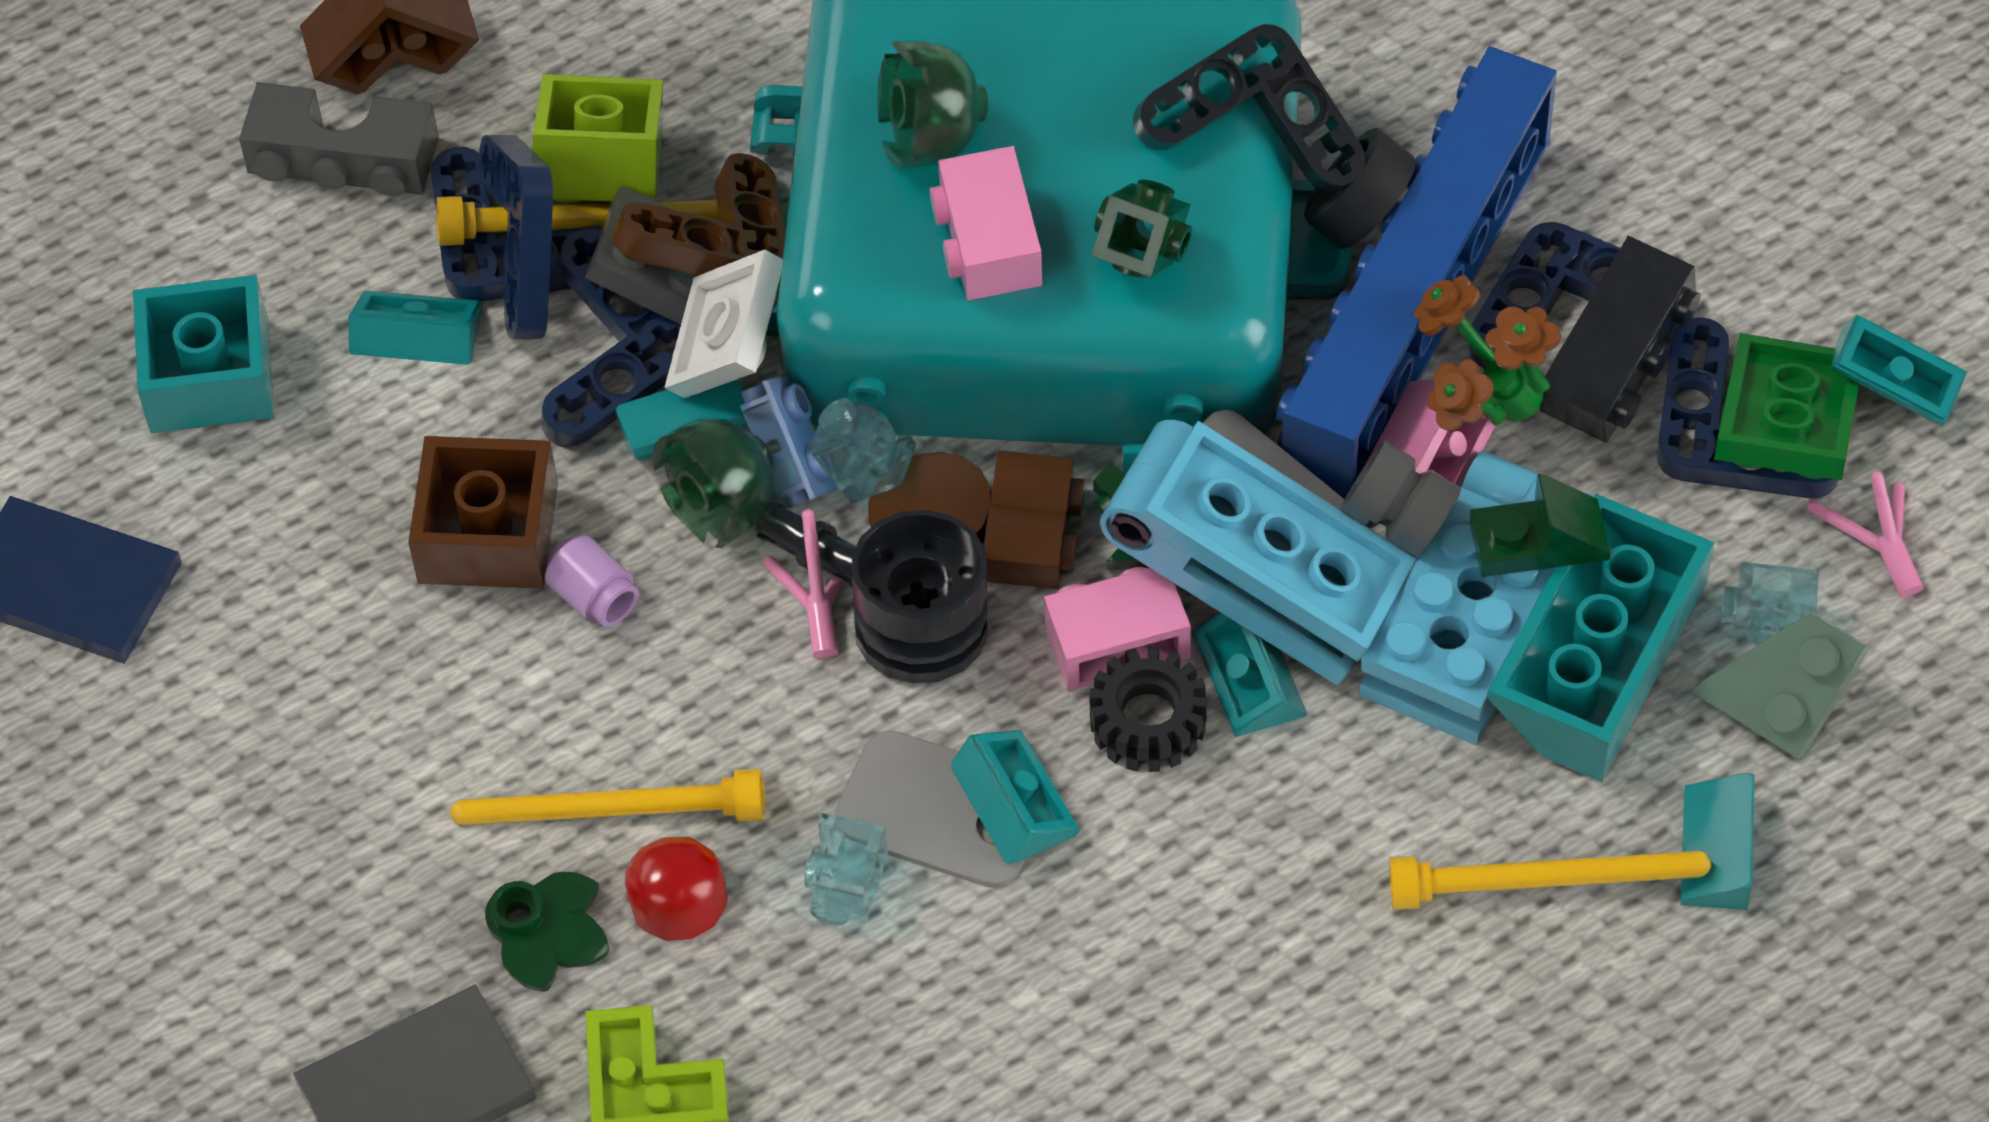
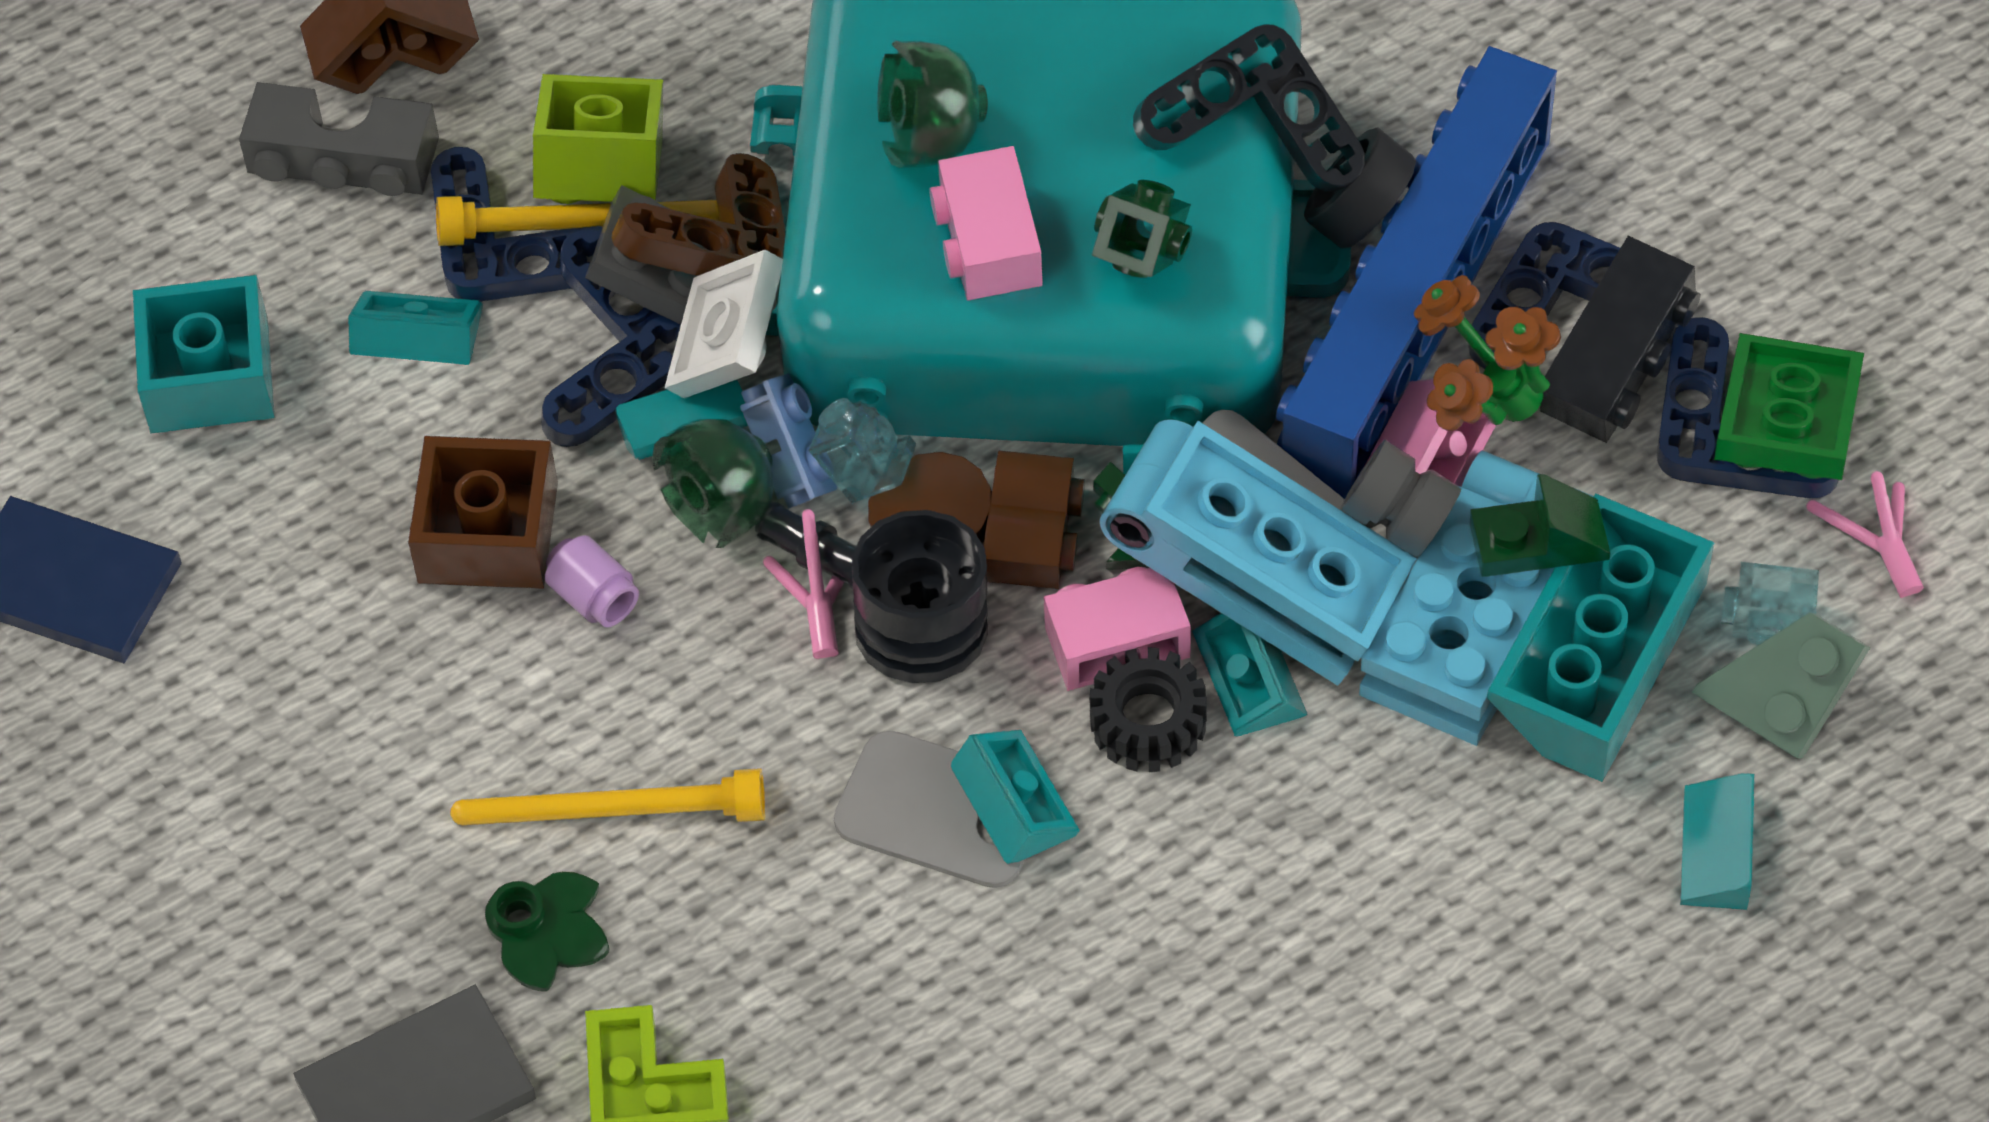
dark blue beam [479,135,553,339] -> none
red hair [624,836,728,941] -> none
clear light blue brick [804,813,888,925] -> none
yellow piece [1389,851,1711,910] -> none
teal slope [1831,314,1967,427] -> none

